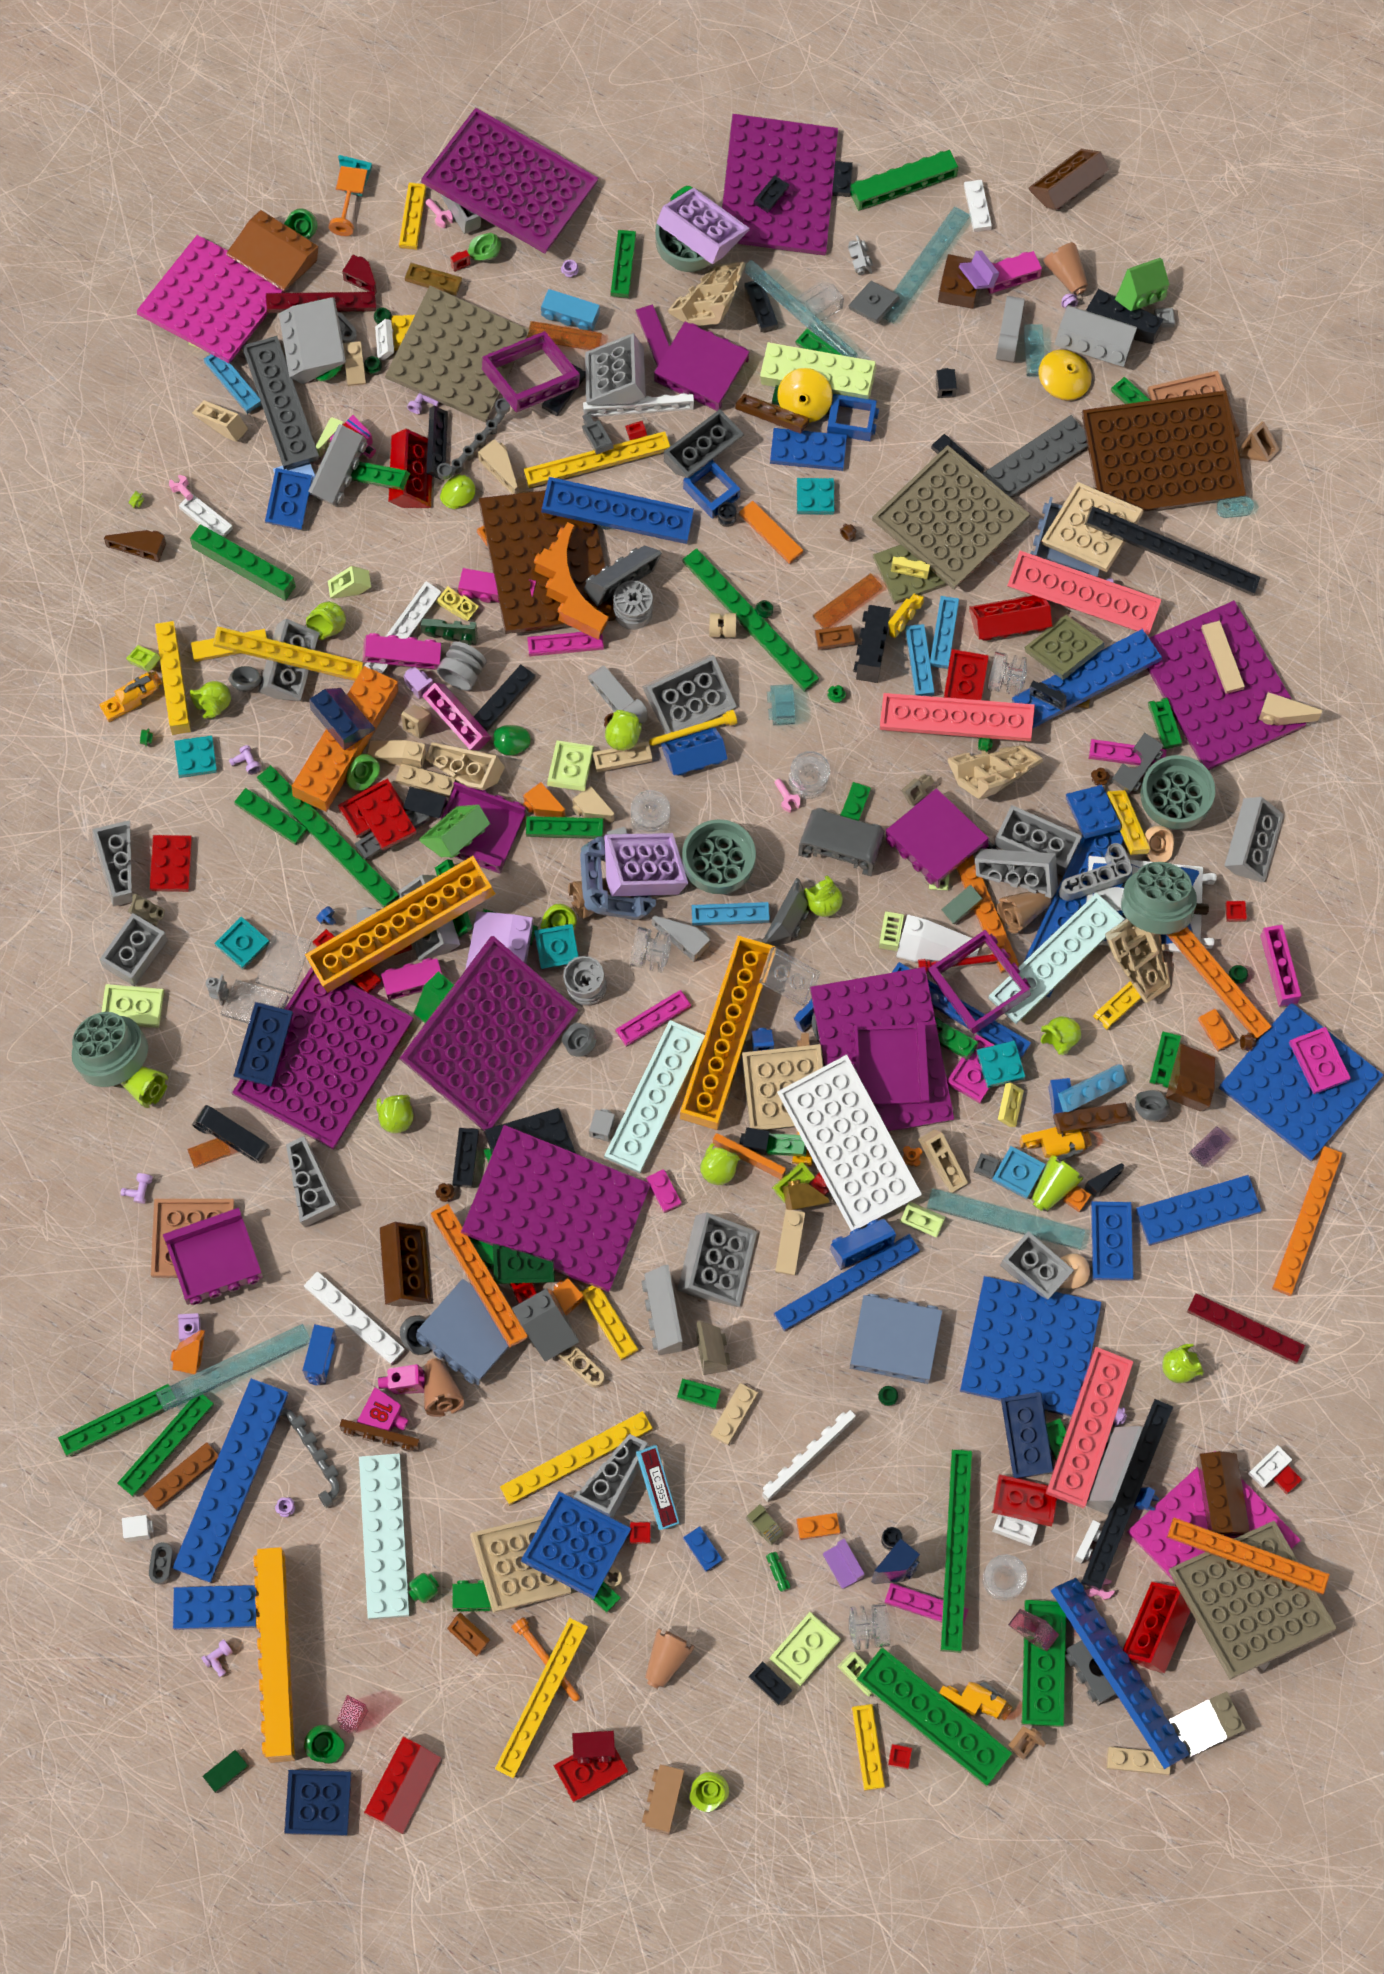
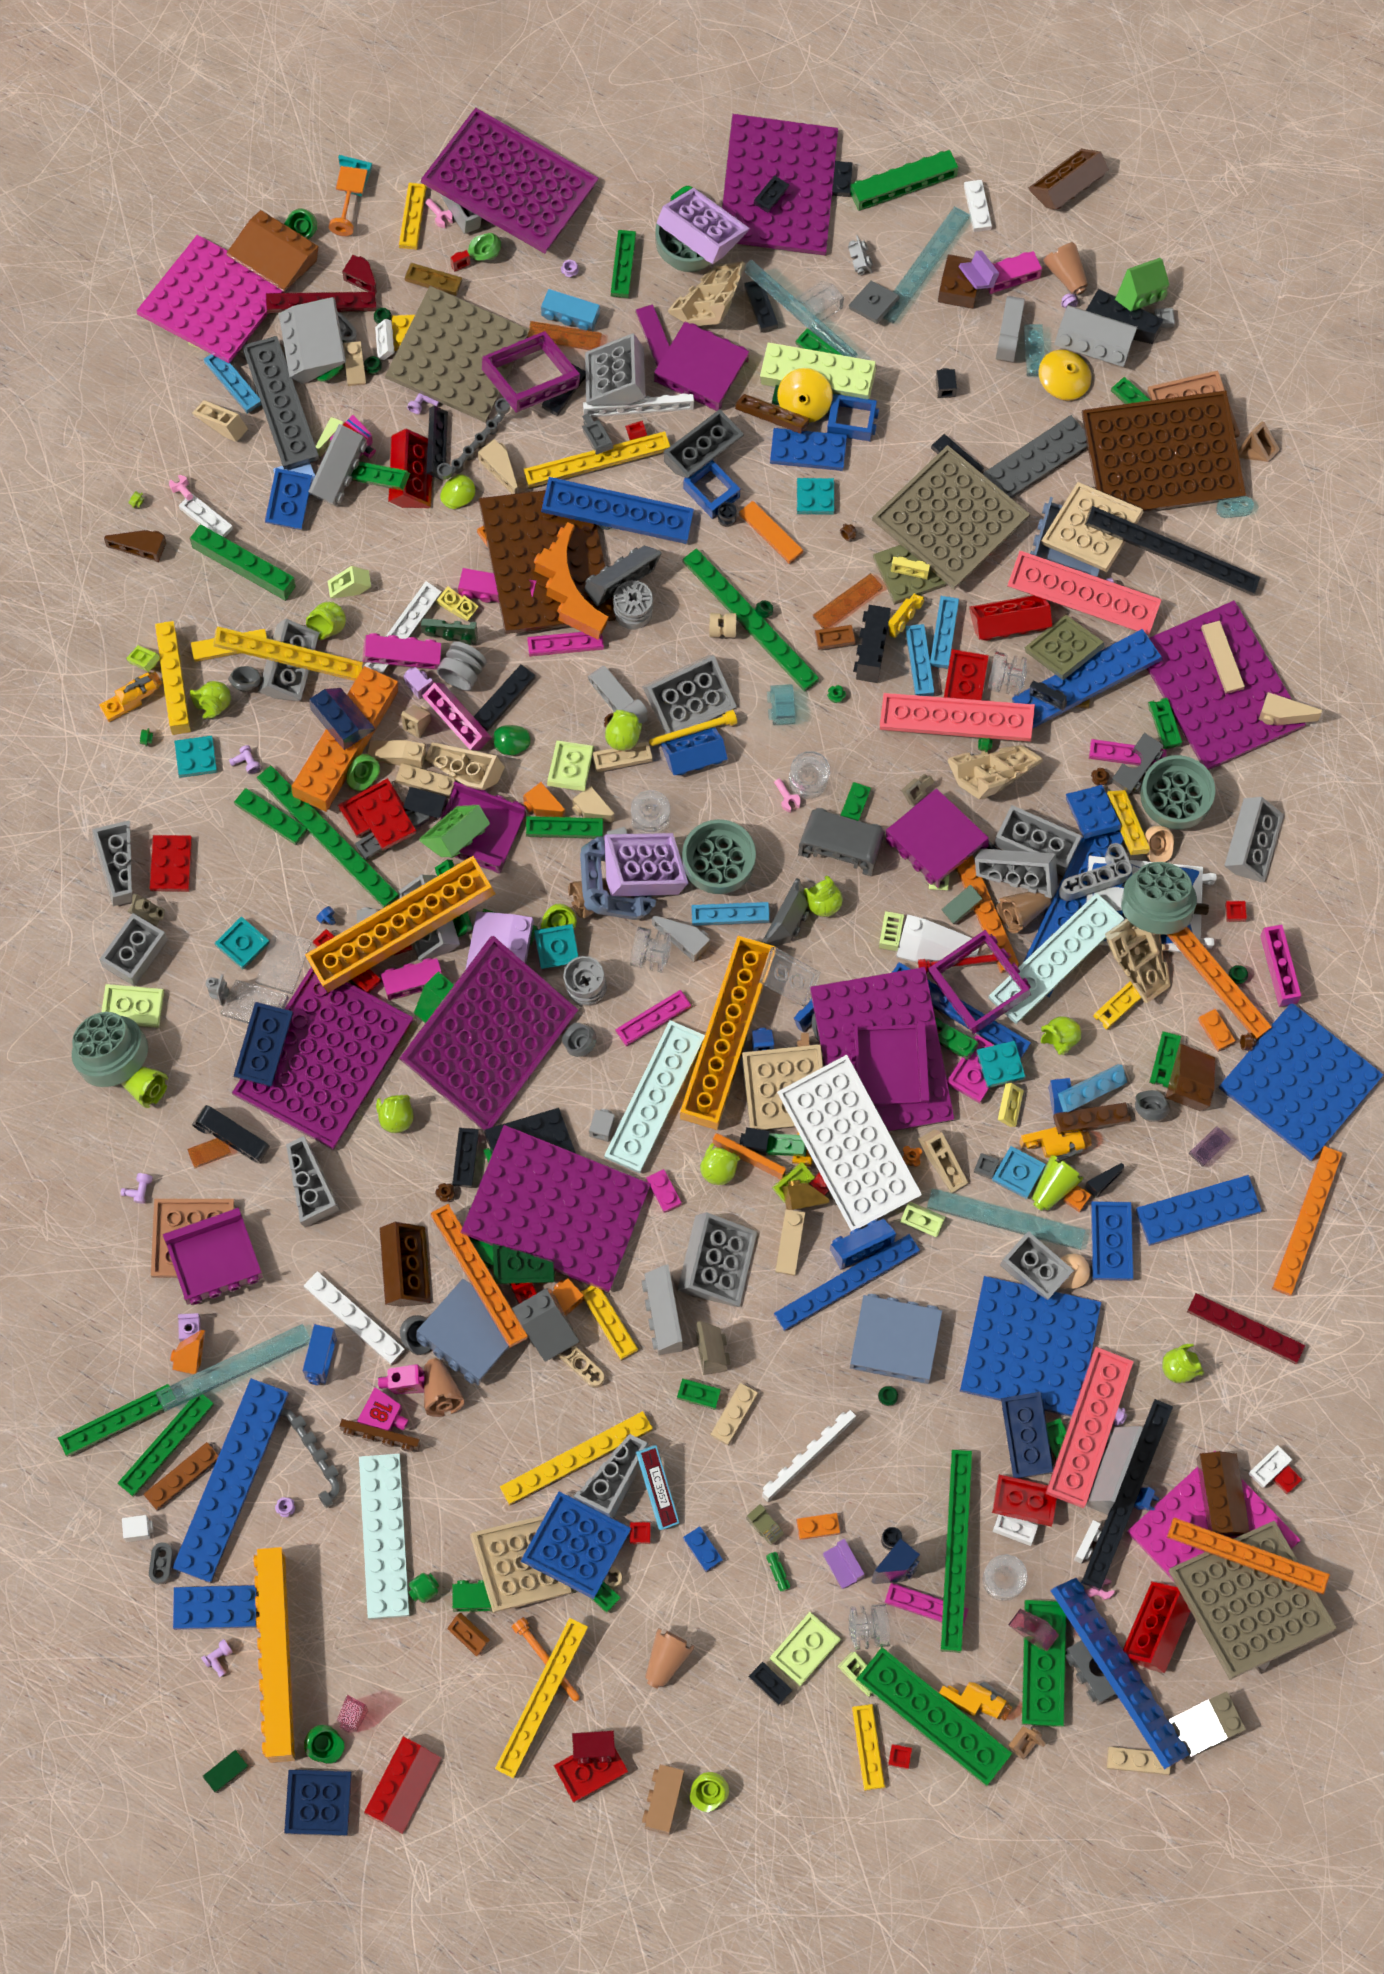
dark pink plate [1289,1027,1351,1094] -> none

